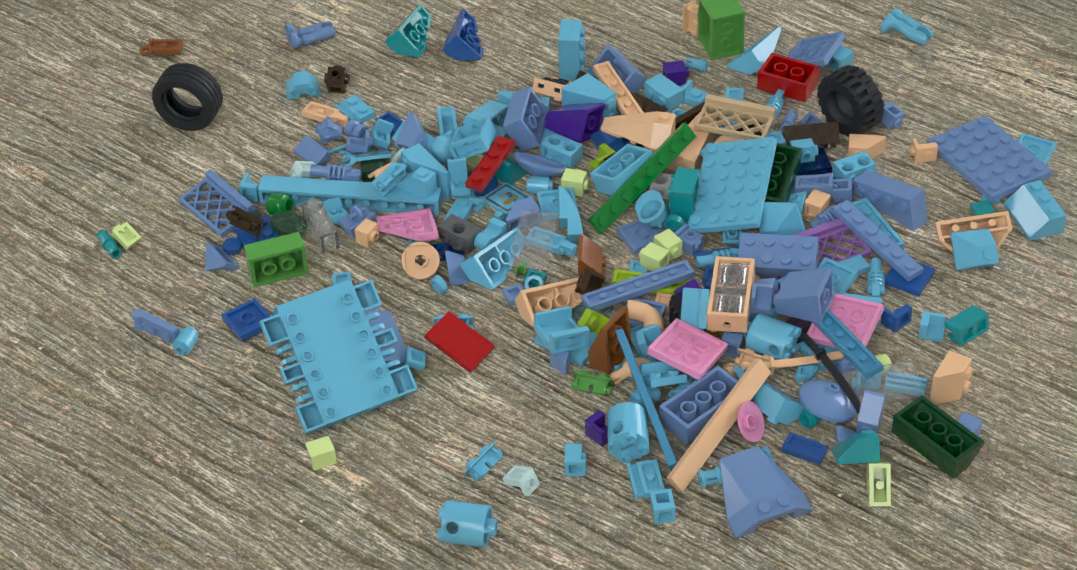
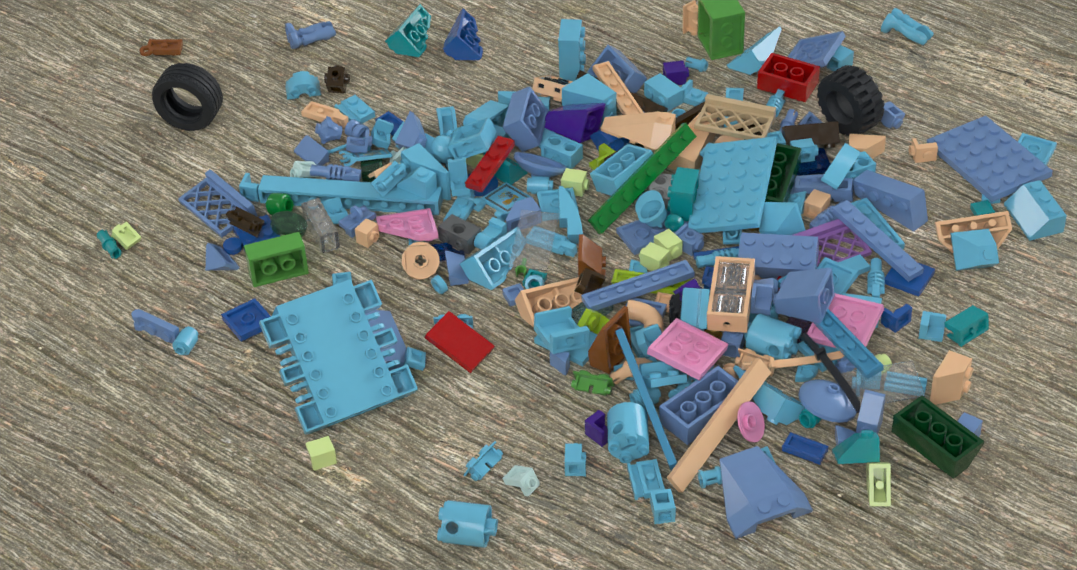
none -> medium azure slope [821,143,861,190]

